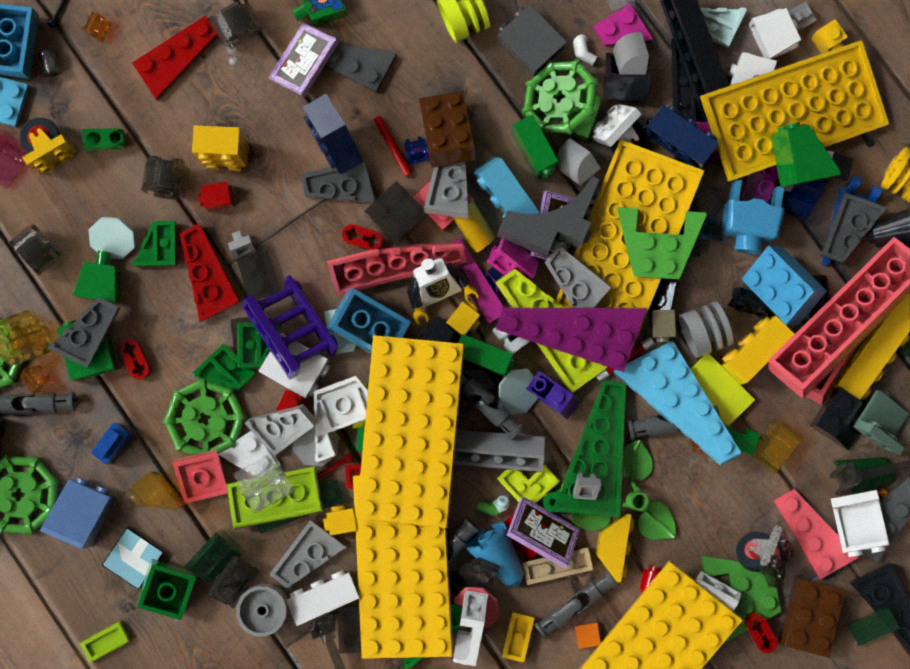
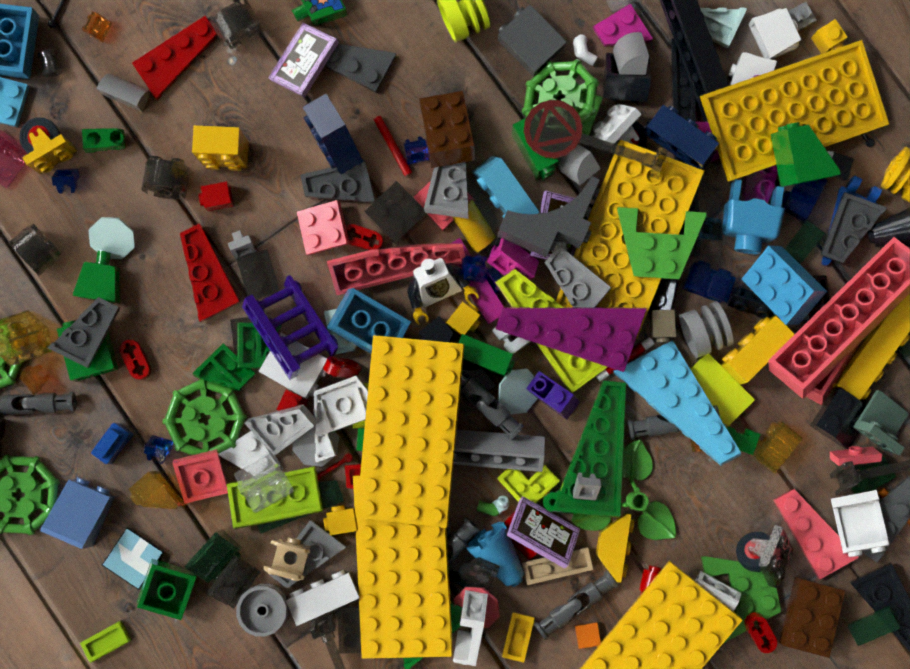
green wing [132,221,177,267] -> none
none -> clear blue tile [51,169,79,194]
none -> light grey brick [96,74,151,112]
none -> clear blue tile [144,435,173,464]
none -> tan piece [264,537,310,581]
none -> coral plate [297,200,350,255]
none -> red beam [323,357,362,378]
none -> clear blue tile [462,255,488,283]
none -> clear smoke piece [524,100,668,179]
none -> clear blue brick [683,261,736,304]
none -> clear green tile [784,220,825,265]
none -> coral plate [830,446,882,467]

